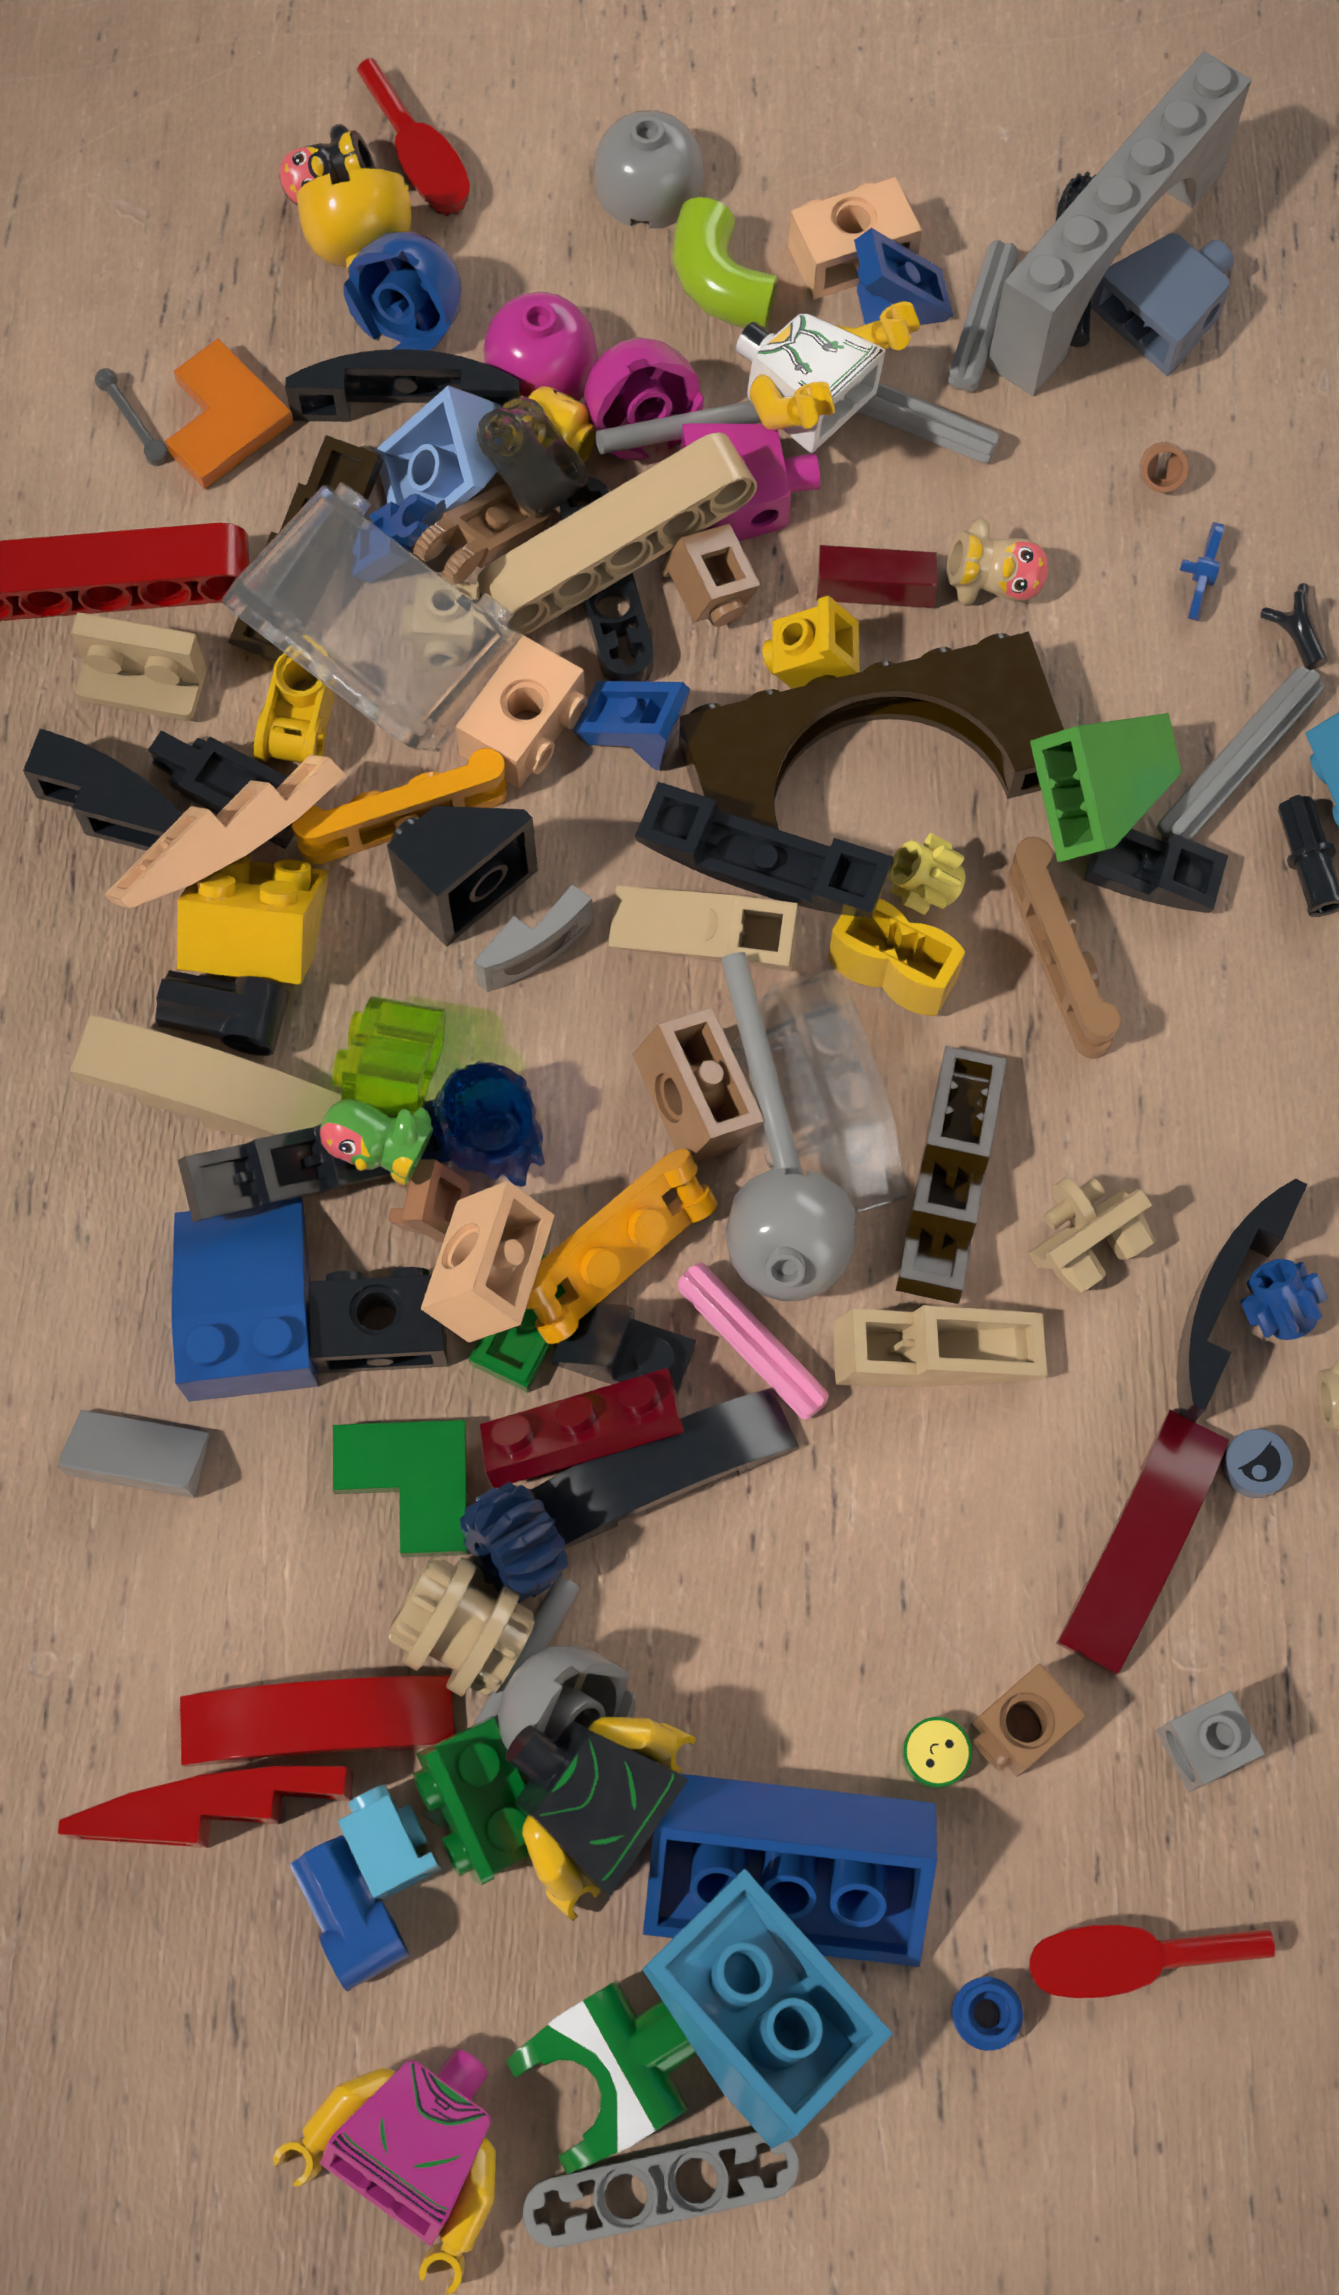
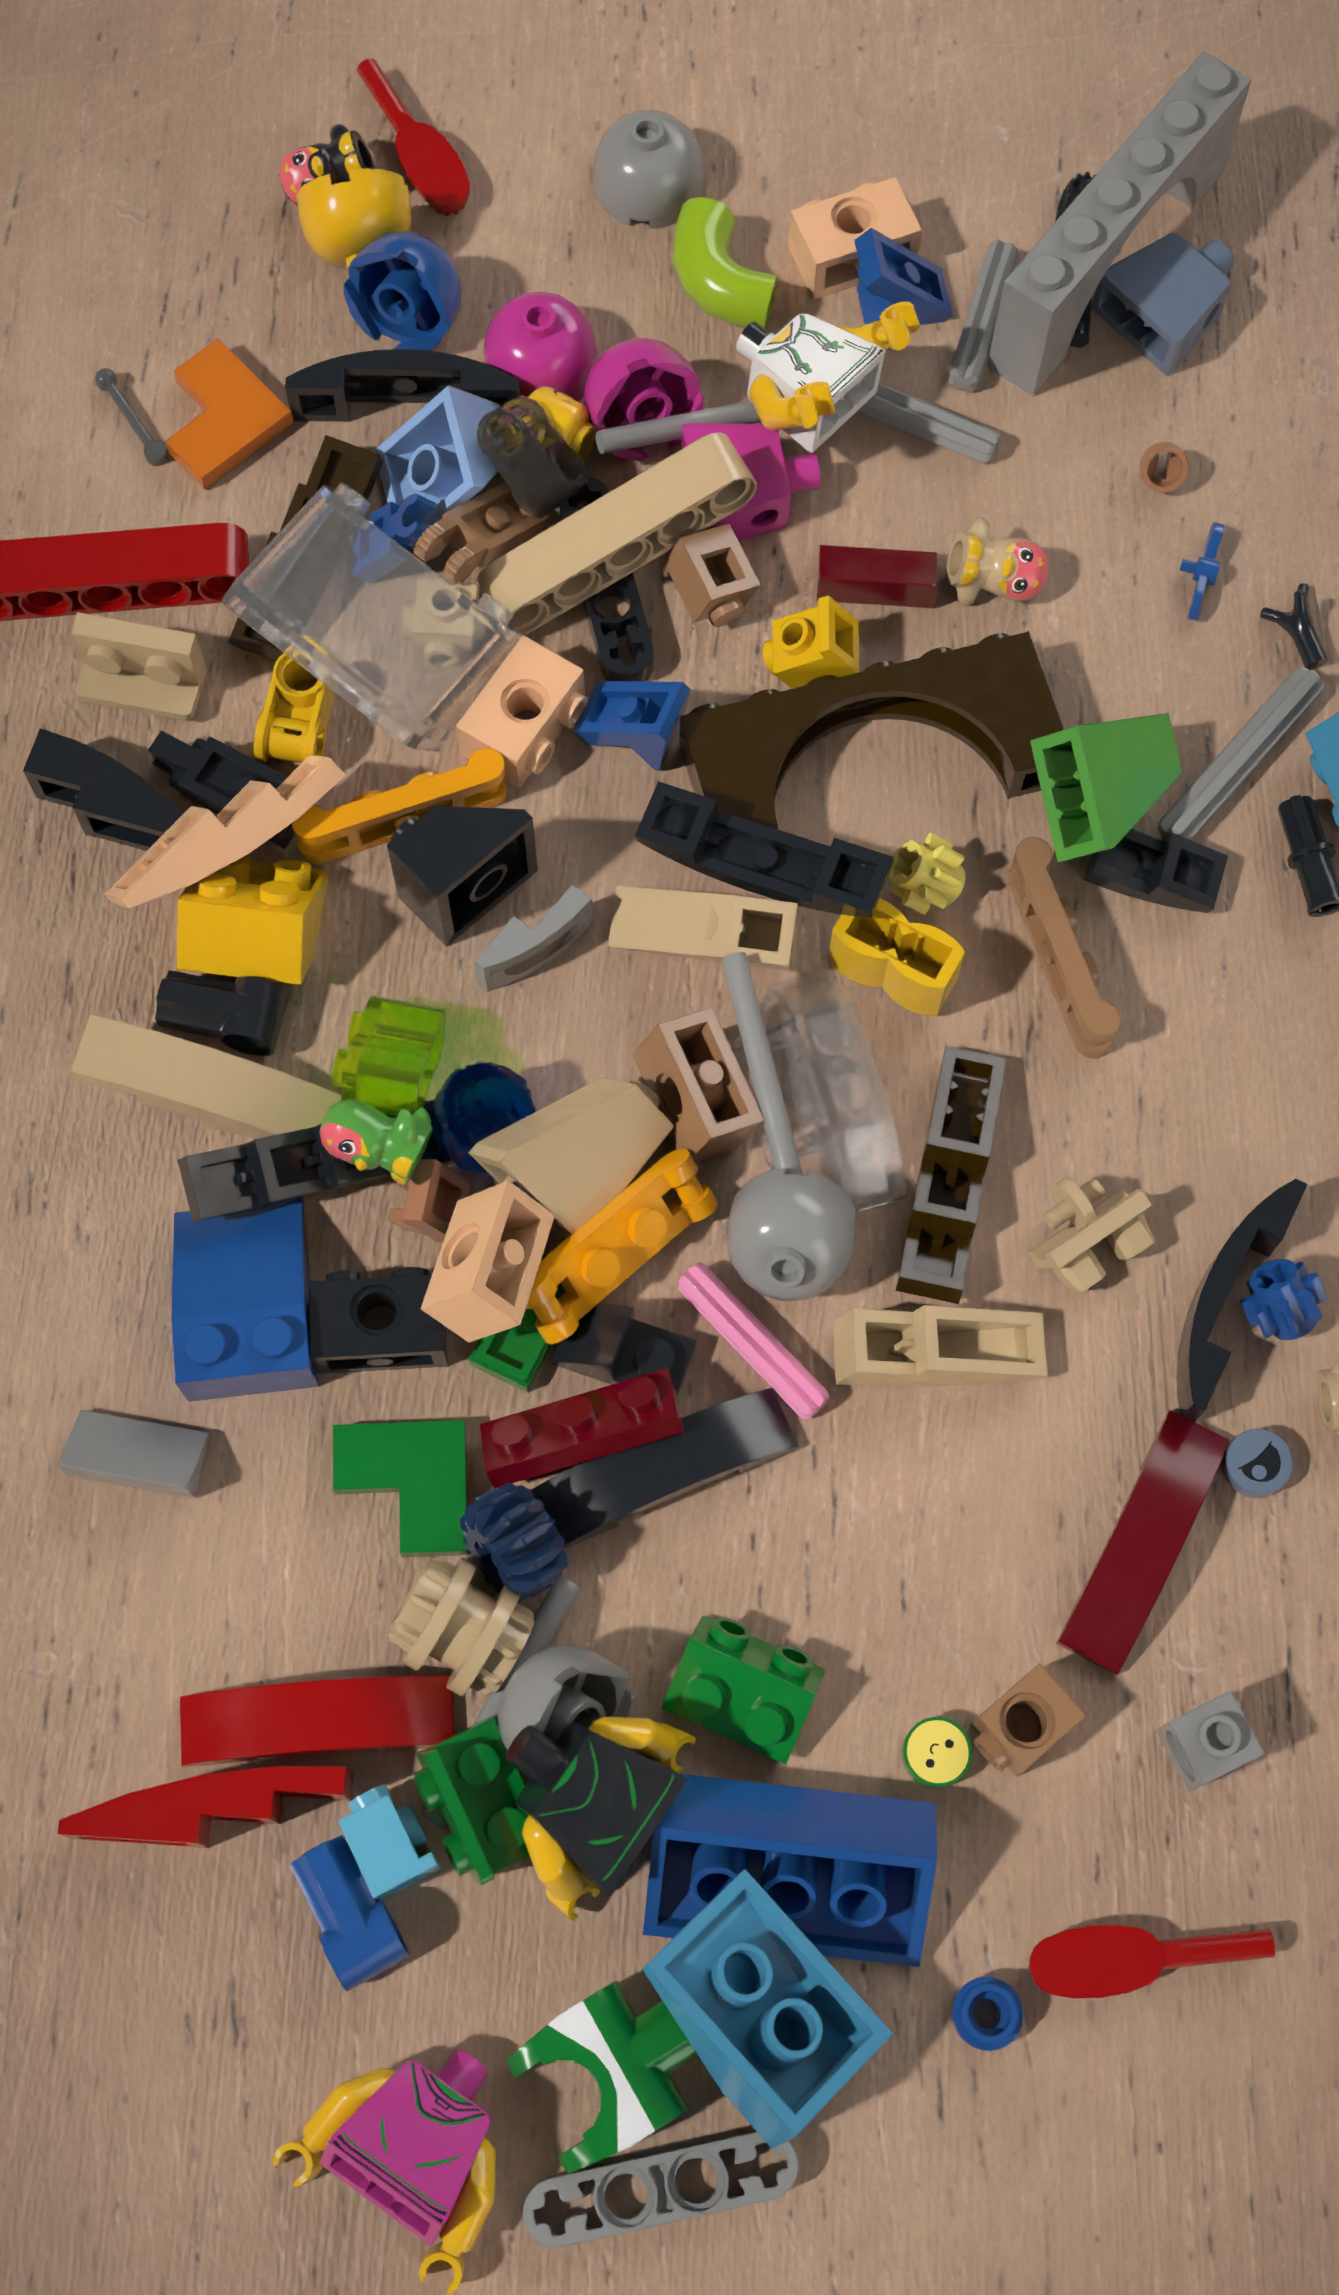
none -> tan slope [469,1077,674,1239]
none -> green bracket [661,1616,825,1764]

